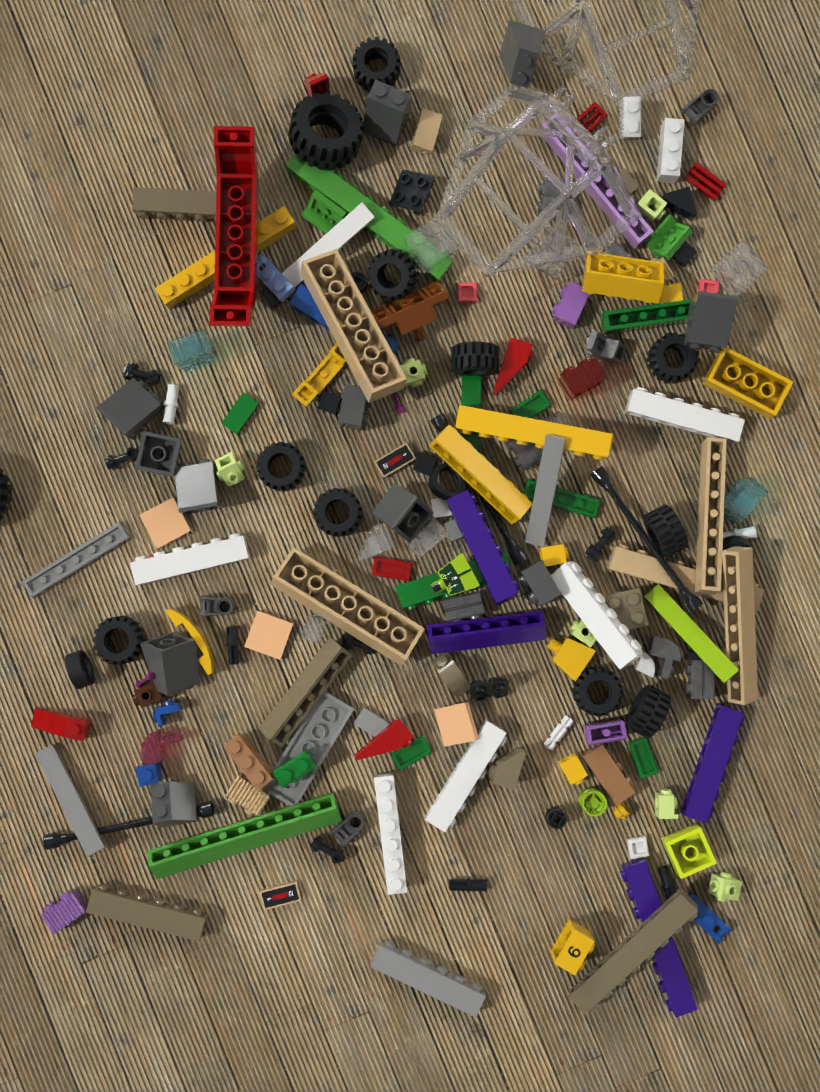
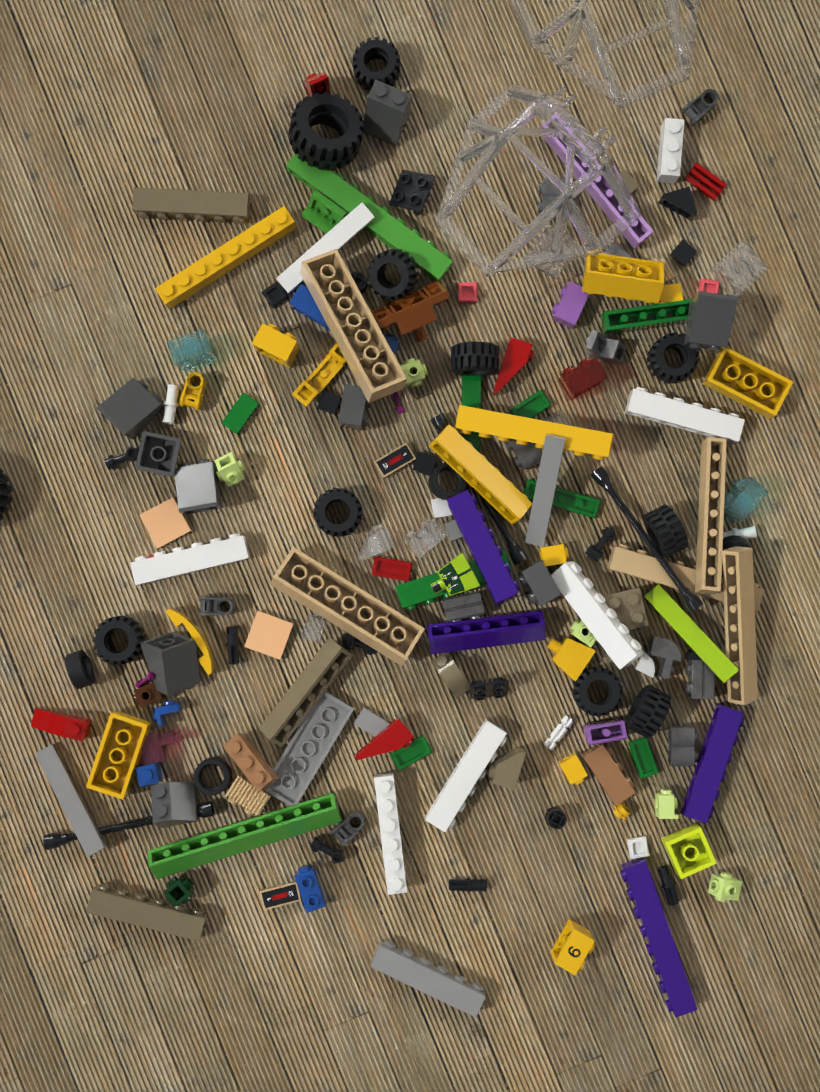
light grey tile [22,521,131,598] -> none
medium lavender brick [40,889,88,935] -> none
black bar [123,362,161,385] -> none
red slope [210,126,259,326] -> none
black tyre [256,442,306,492] -> none
light blue plate [257,253,296,302] -> none
green brick [272,749,317,789] -> none
dark grey slope [371,483,434,543] -> none
clear brick [405,216,458,275] -> none
tan hinge [409,108,443,155] -> none
light nougat tile [434,702,479,747] -> none
dark grey slope [499,20,546,88] -> none
red tile [568,102,608,141] -> none
dark tan brick [568,888,698,1014] -> none
lime wheel [578,787,607,817] -> none
white brick [618,96,641,139] -> none
yellowish green brick [635,189,667,222] -> none
bright green bracket [645,215,692,261] -> none
blue plate [688,891,732,944] -> none
none -> yellow brick [86,711,152,800]
none -> dark green brick [163,874,194,907]
none -> yellow piece [179,372,207,411]
none -> black tyre [194,757,232,795]
none -> yellow brick [252,323,300,368]
none -> blue brick [294,865,326,913]
none -> flat silver brick [668,726,698,766]

